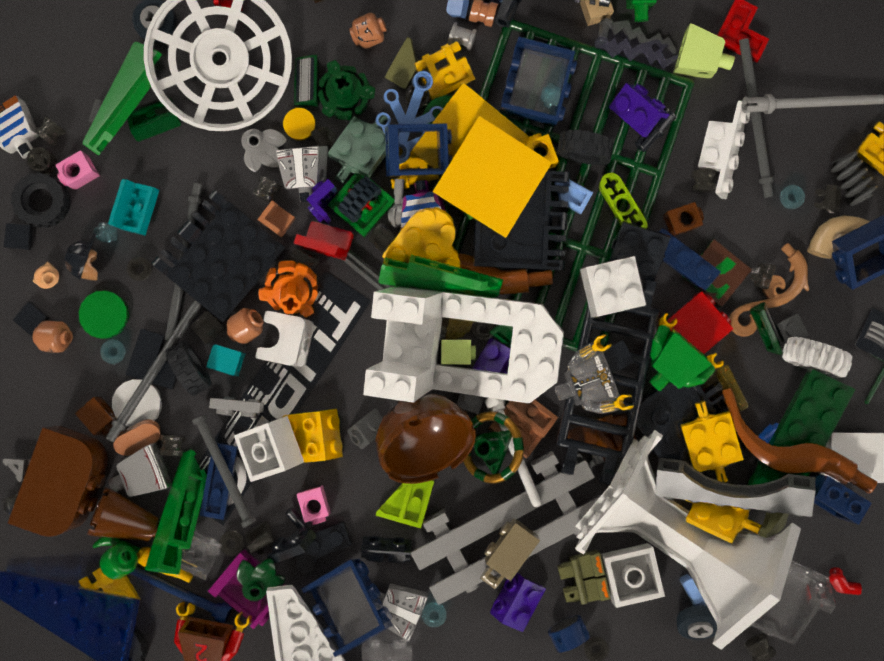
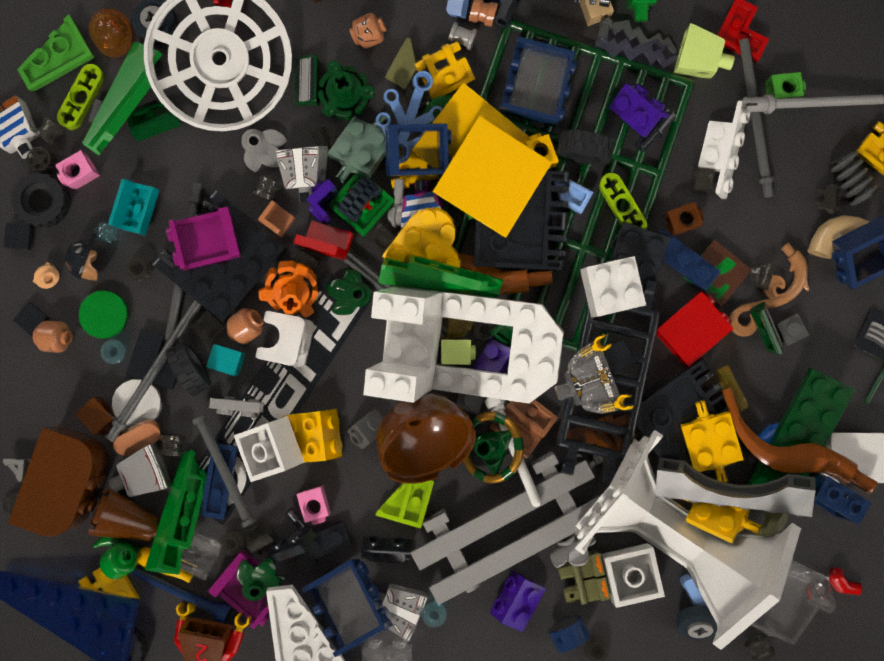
yellow piece [283,108,316,140] -> none
dark tan brick [480,518,540,589] -> none
clear light blue plate [541,83,560,108] -> none
green torso [649,313,724,391] -> none
clear light blue plate [780,185,805,209] -> none
white gear [782,337,852,378] -> none
none -> bright green wing [17,14,95,93]
none -> lime beam [57,64,105,130]
none -> clear orange piece [89,9,132,57]
none -> magenta panel [166,207,241,271]
none -> dark green plate [326,268,372,315]
none -> light grey plate [550,533,596,568]
none -> bright green brick [765,72,806,99]

